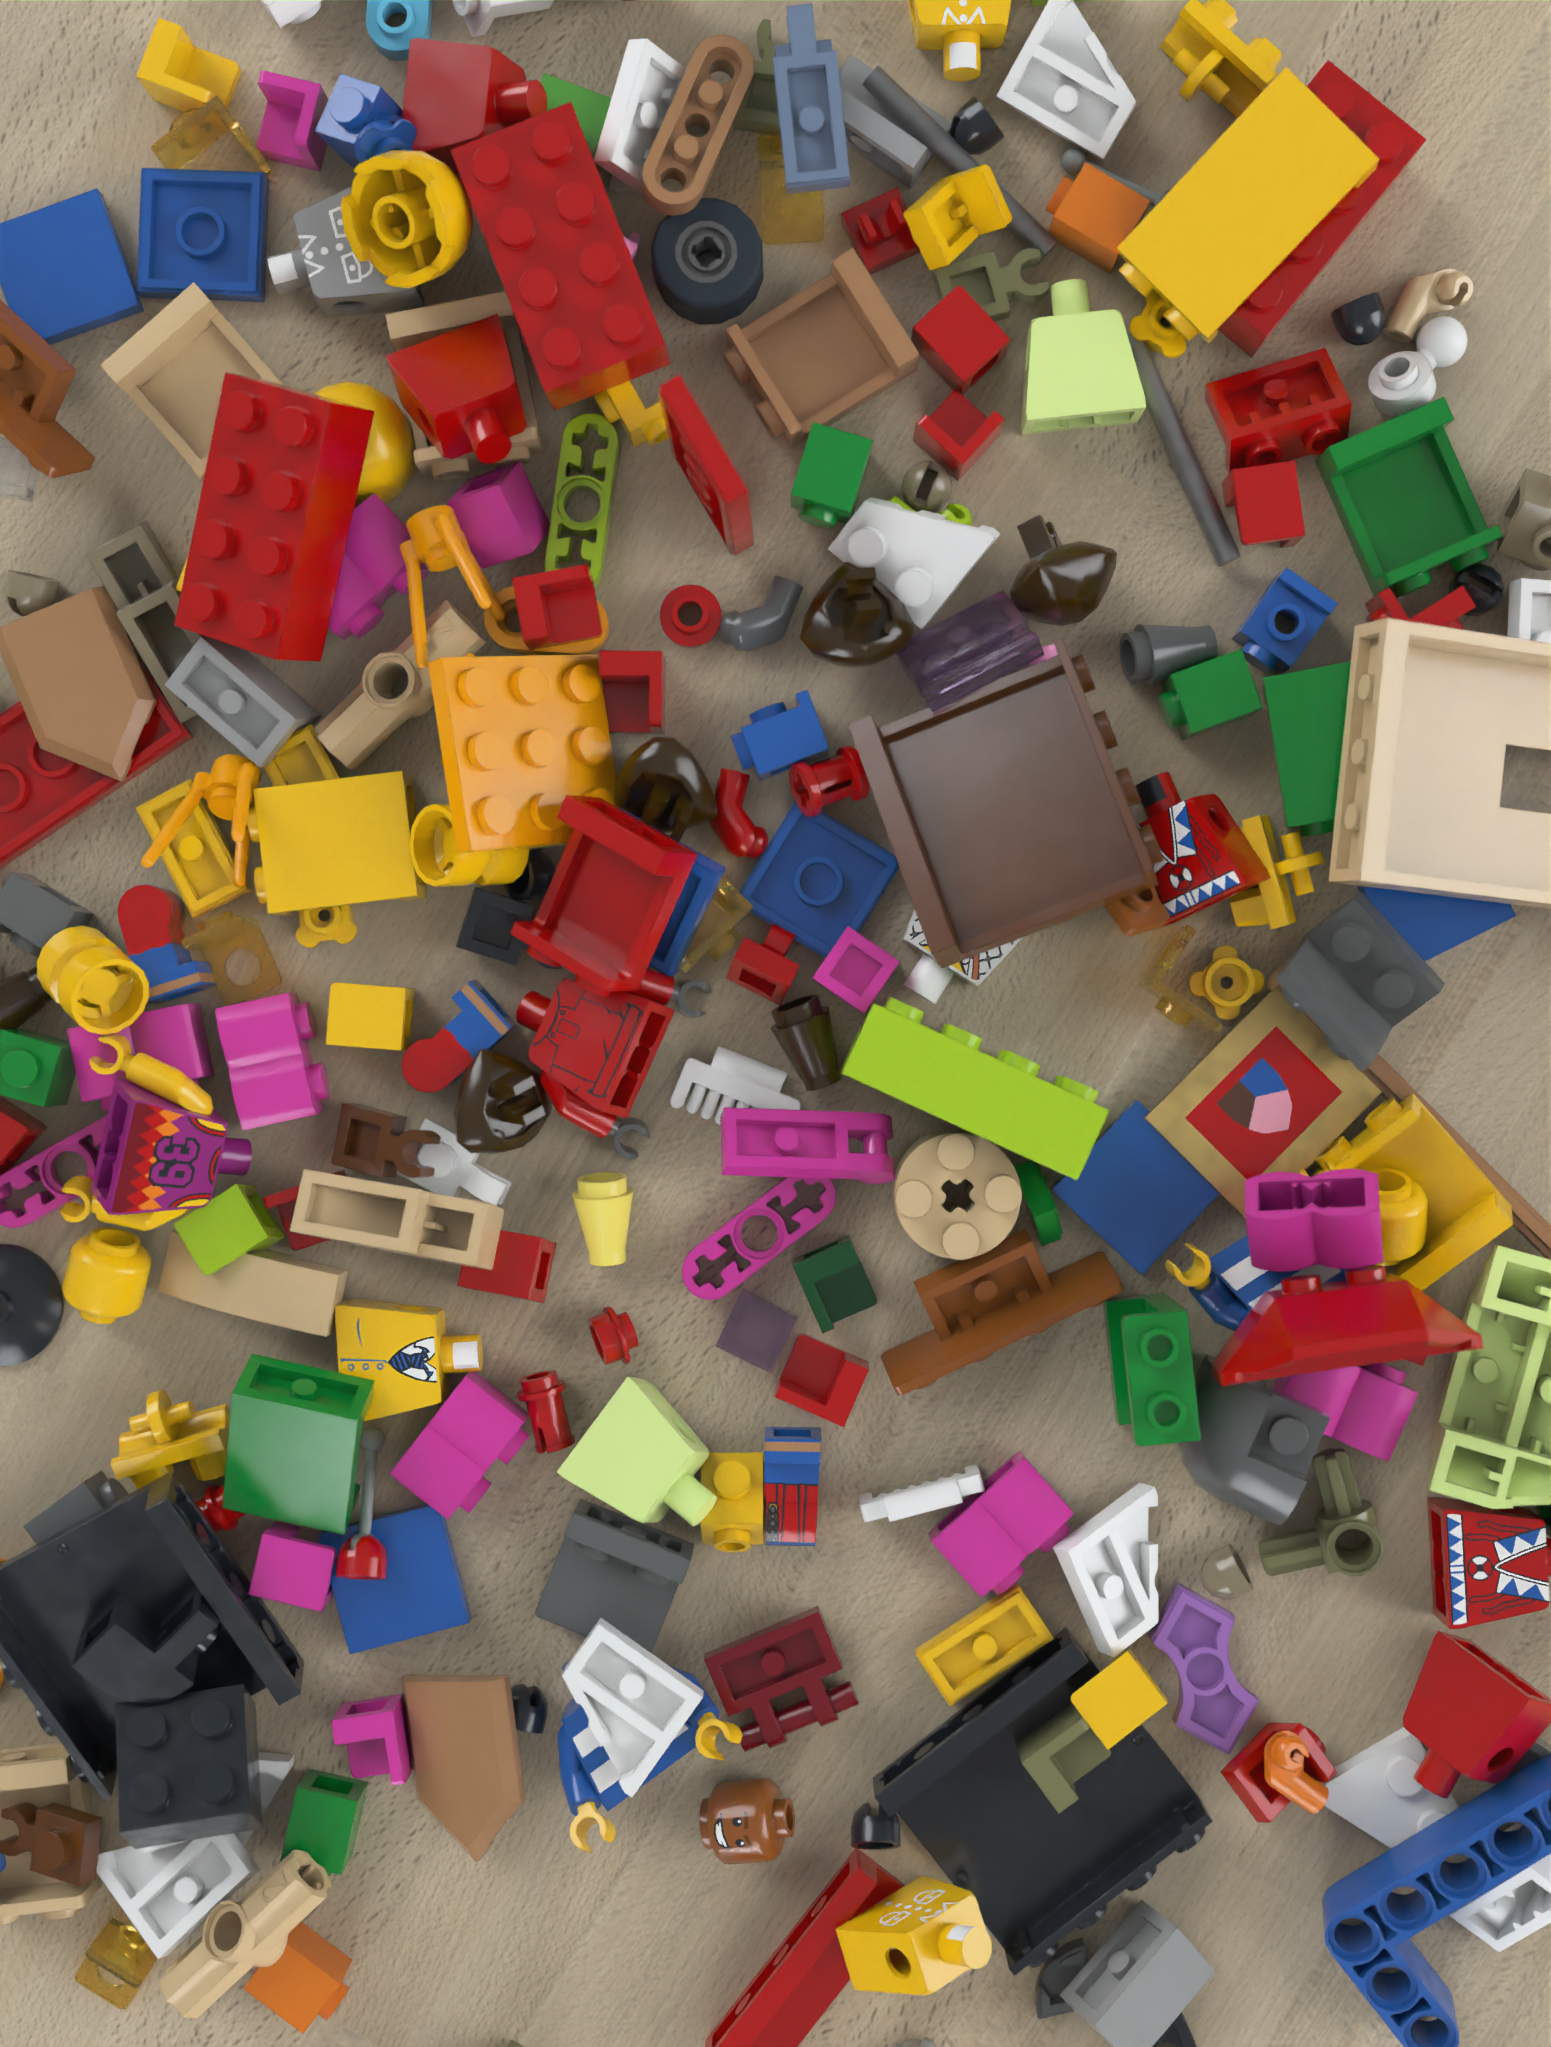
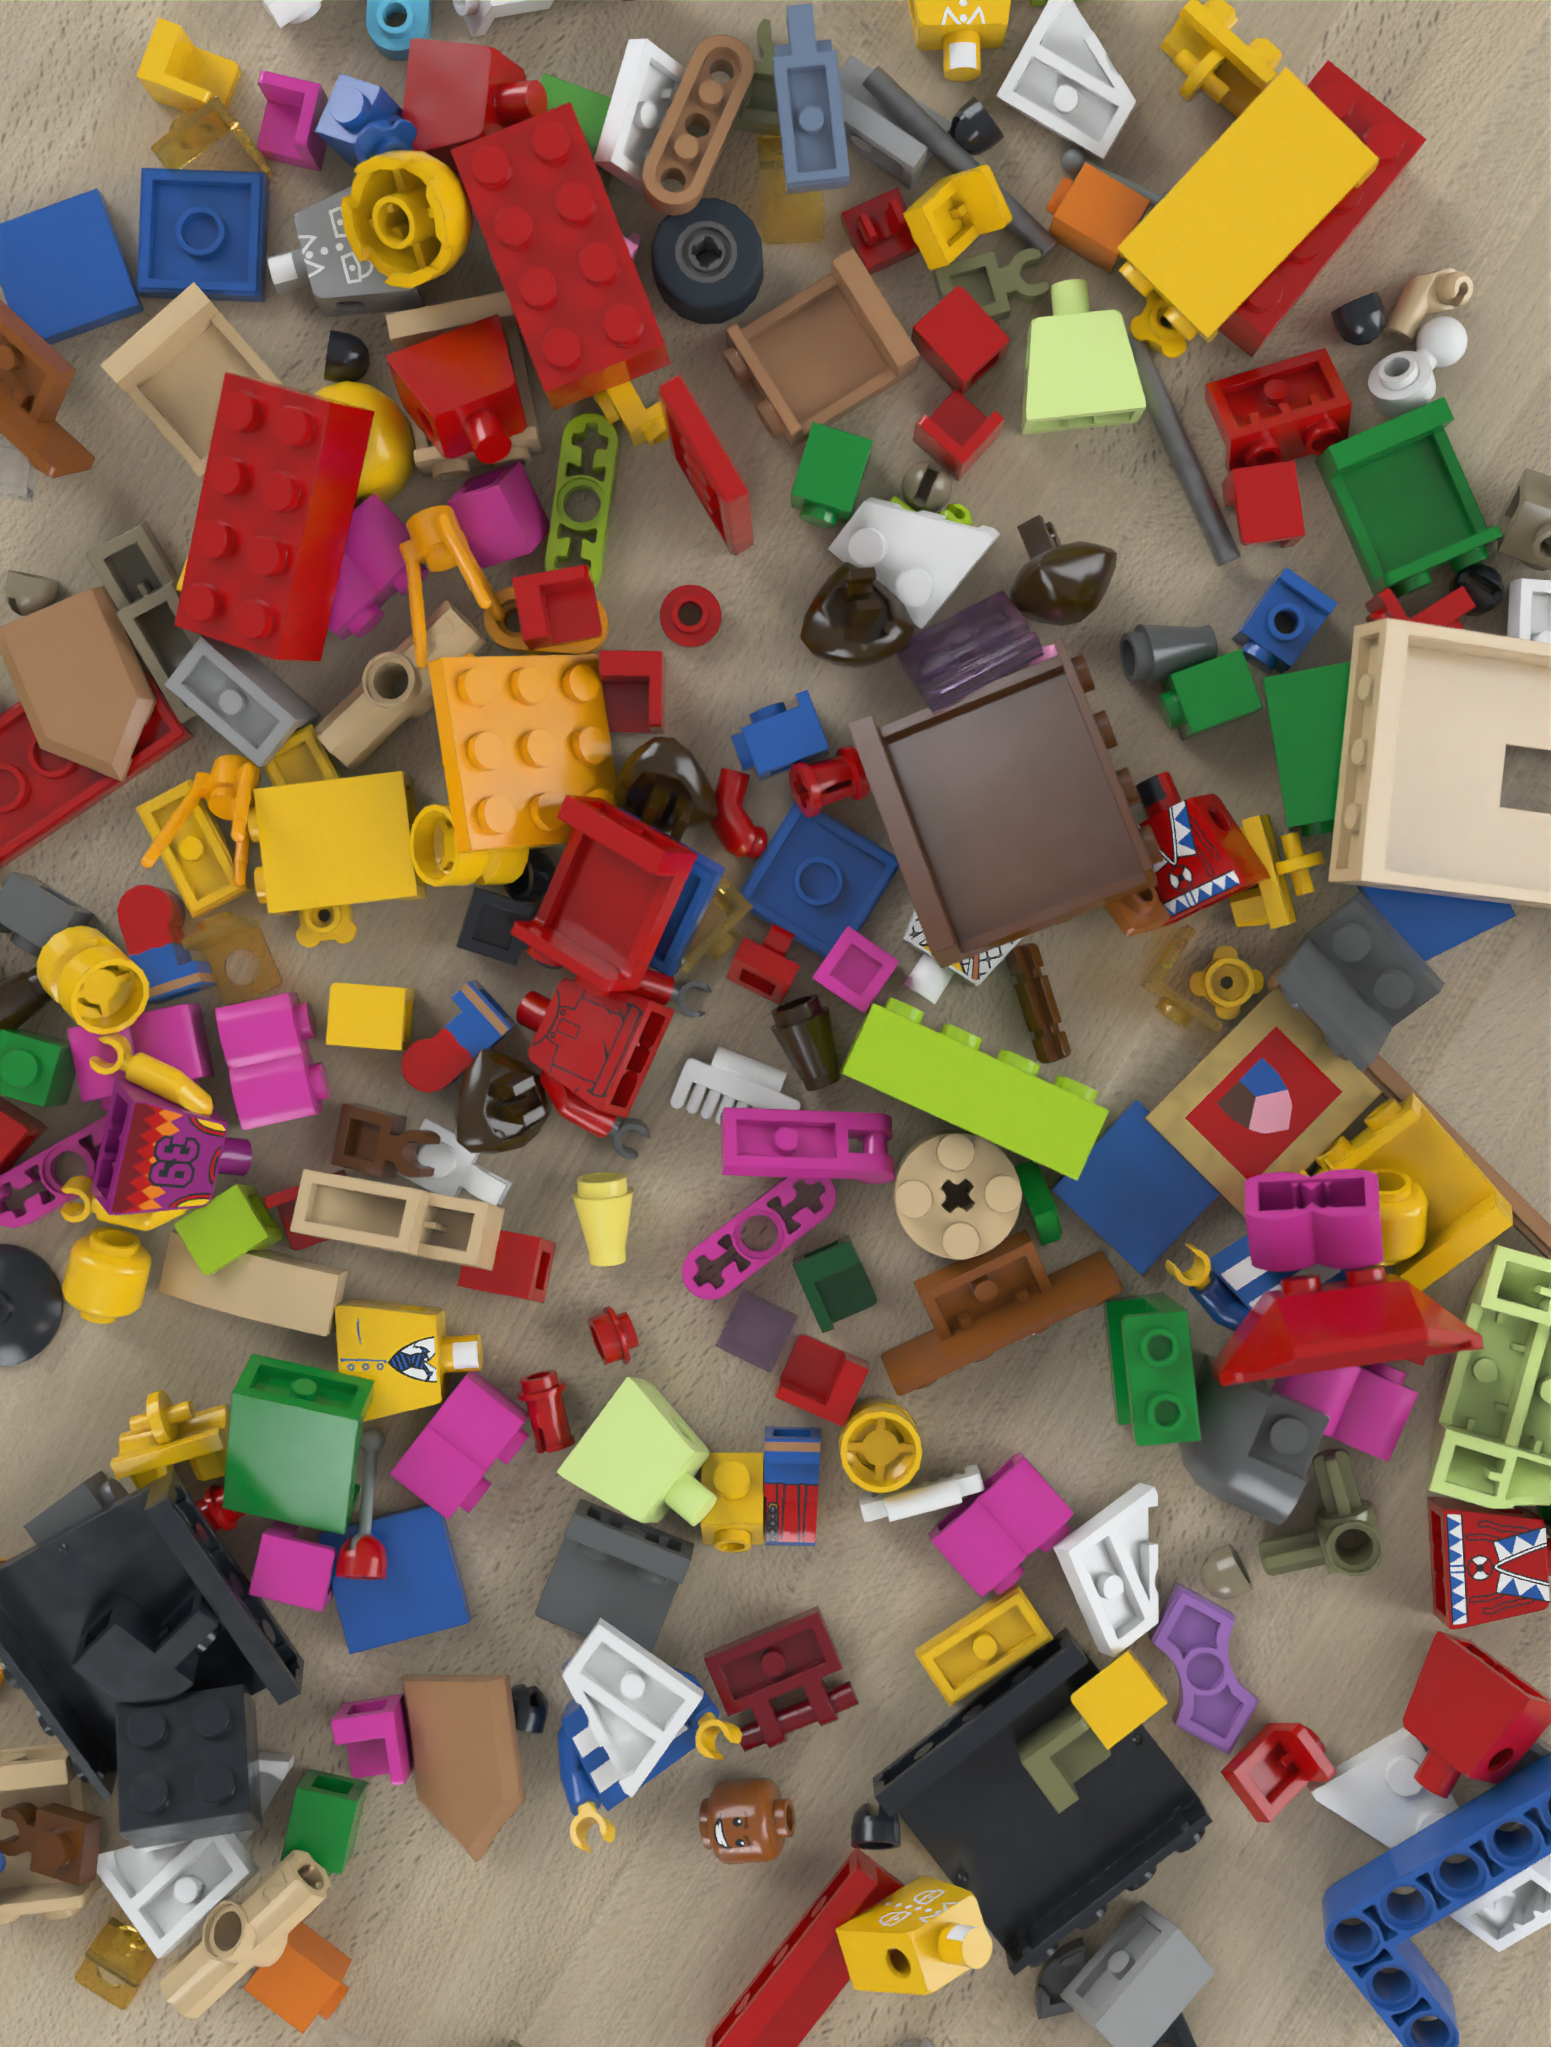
dark grey arm [719,576,803,651] -> none
orange arm [1264,1731,1329,1814] -> none
none -> black hinge [324,330,370,383]
none -> yellow wheel [839,1397,923,1493]
none -> reddish brown axle [1005,943,1071,1064]

